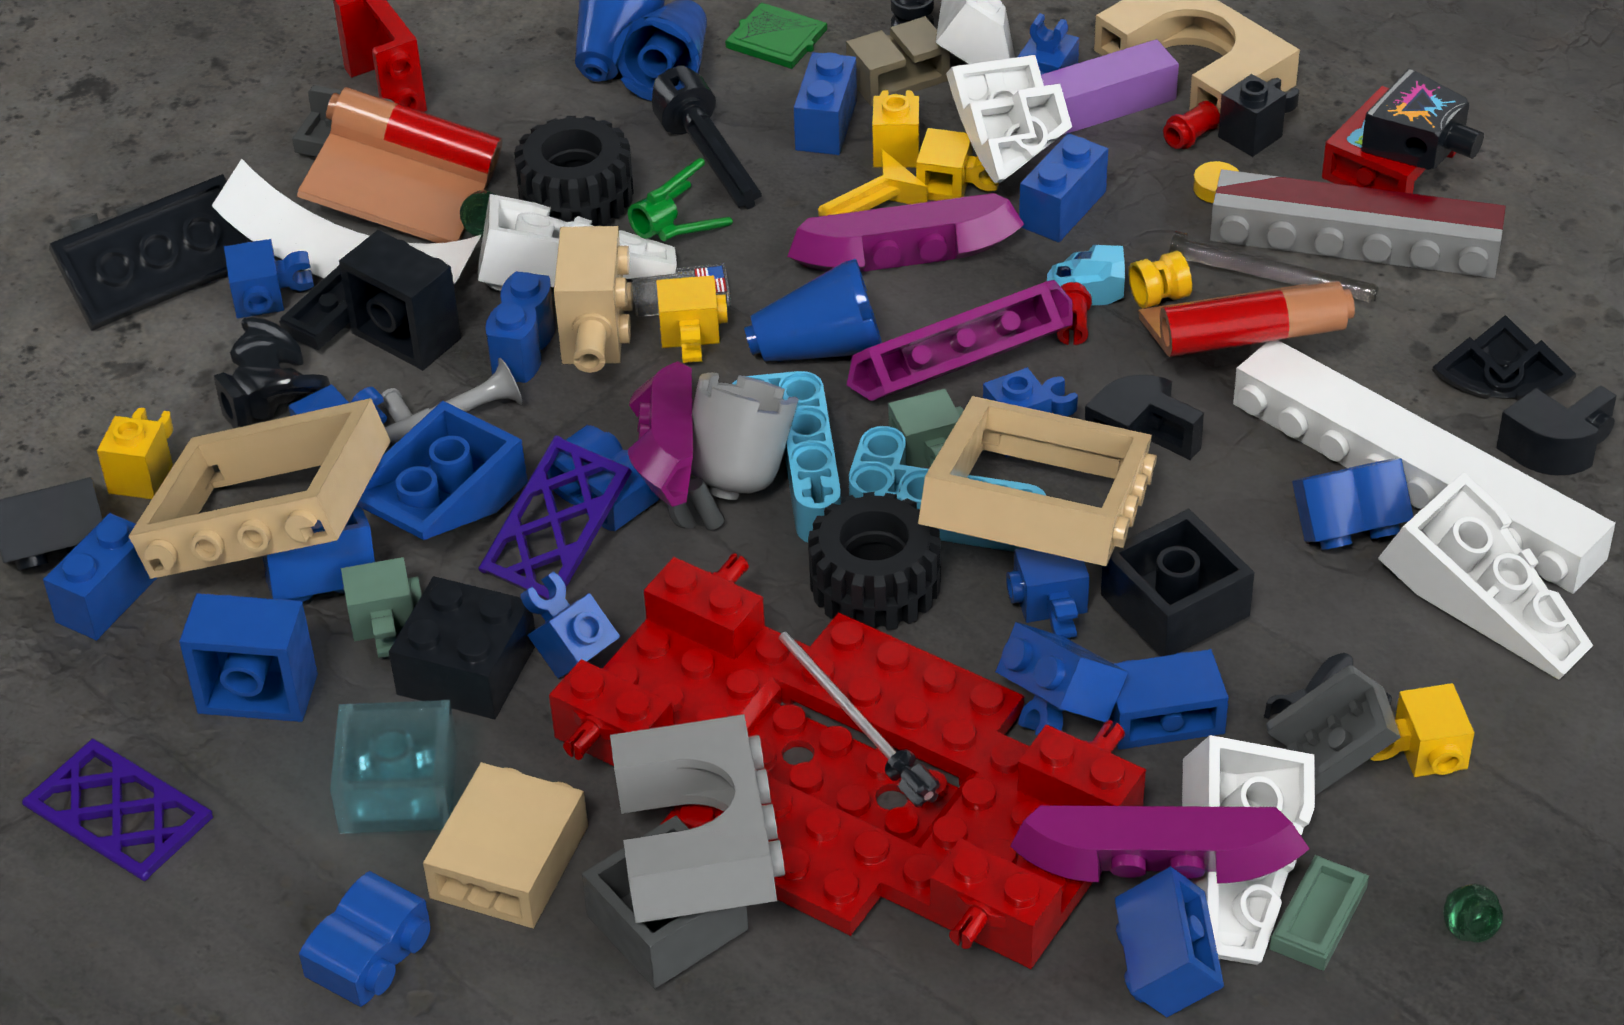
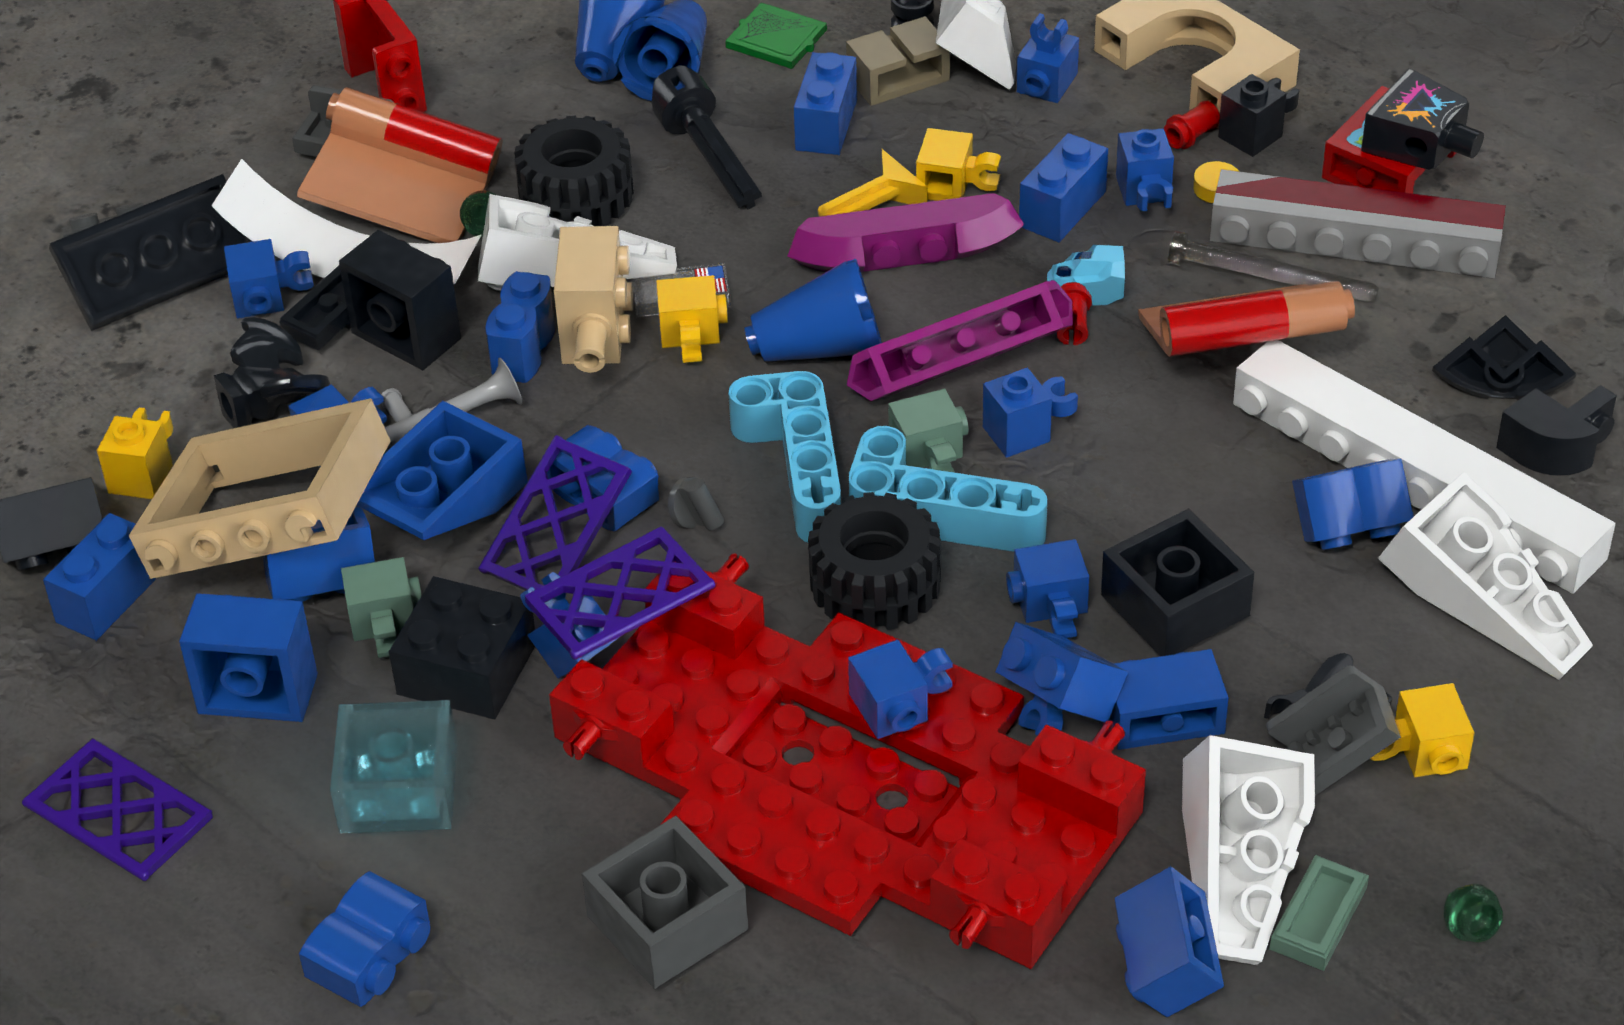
tan brick [423,762,588,929] -> none
light grey arch [610,714,785,923] -> none
green plant [628,158,733,242] -> none
magenta brick [628,361,693,507] -> none
light grey cylinder [691,372,799,500] -> none
piece [779,632,941,807] -> none
yellow brick [872,90,919,168] -> none
tan window [918,396,1157,566] -> none
white slope [946,55,1072,184] -> none
magenta brick [1010,805,1310,884] -> none
medium lavender brick [1041,39,1179,135] -> none
black brick [1085,375,1204,460] -> none
yellow wheel [1128,251,1192,309] -> none
none -> dark purple window [525,526,715,660]
none -> blue brick [848,639,953,739]
none -> blue brick [1116,128,1174,211]

